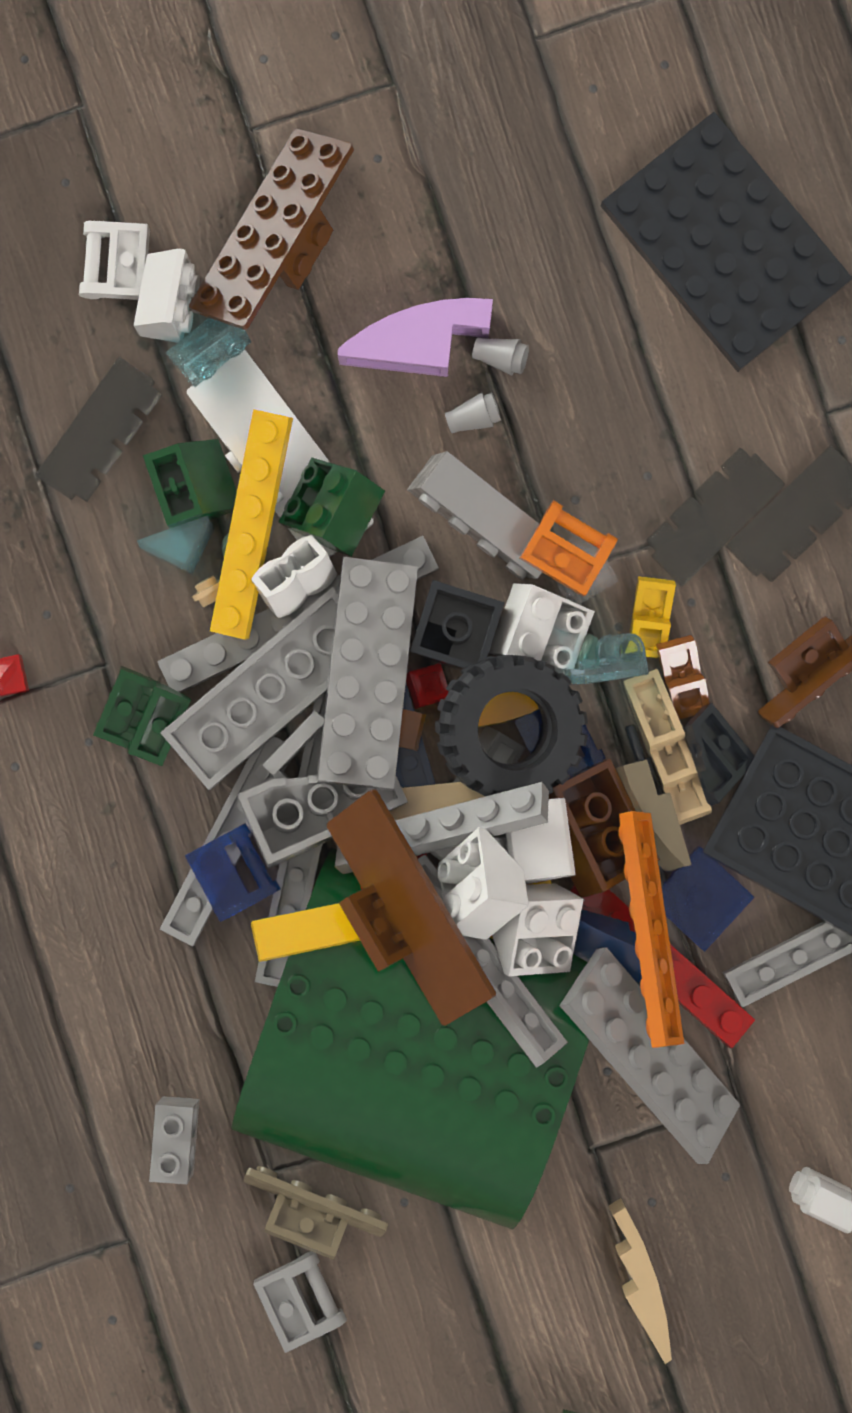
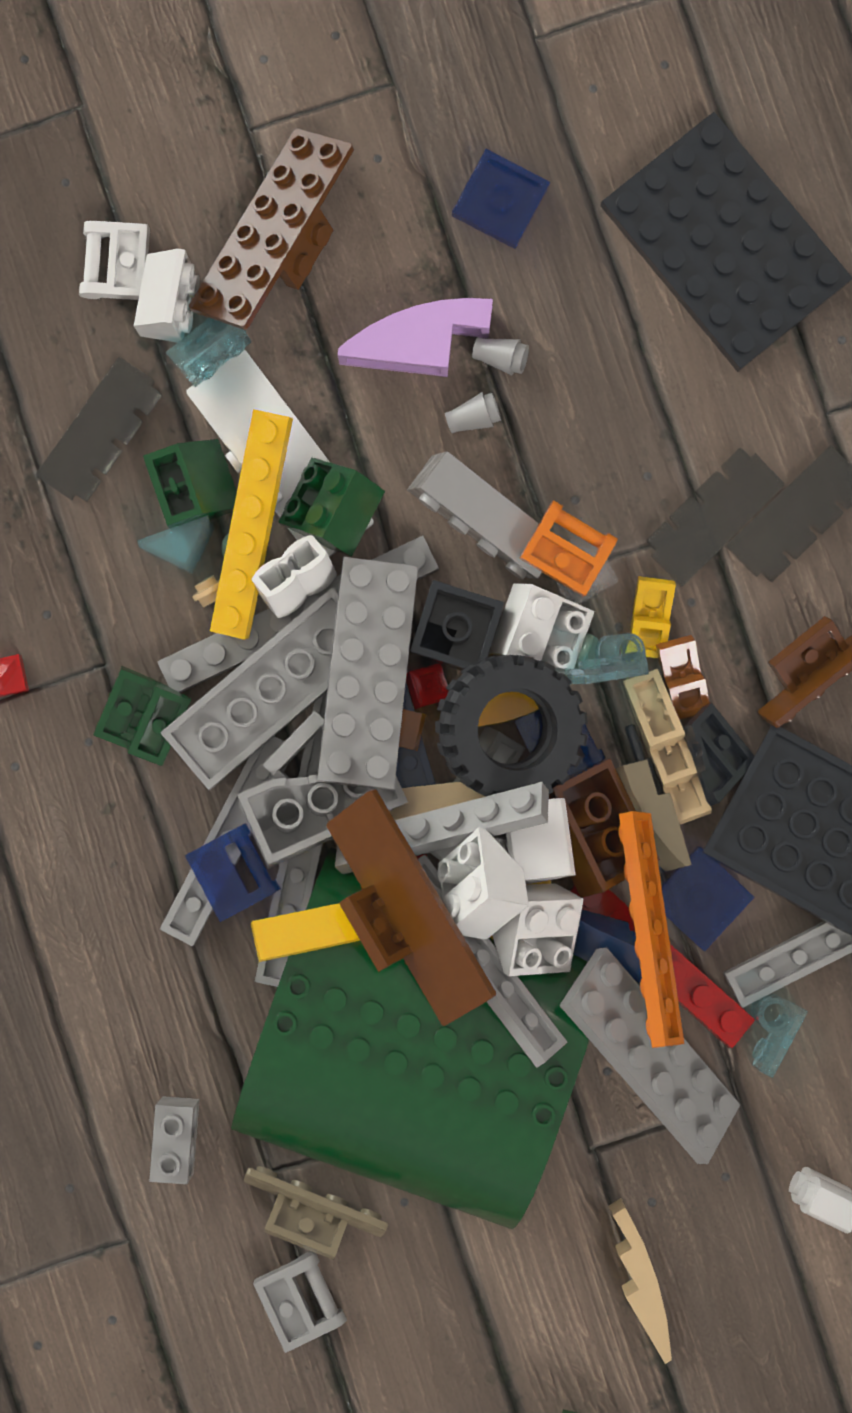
none -> clear blue plate [452,149,550,249]
none -> clear light blue plate [751,993,808,1078]

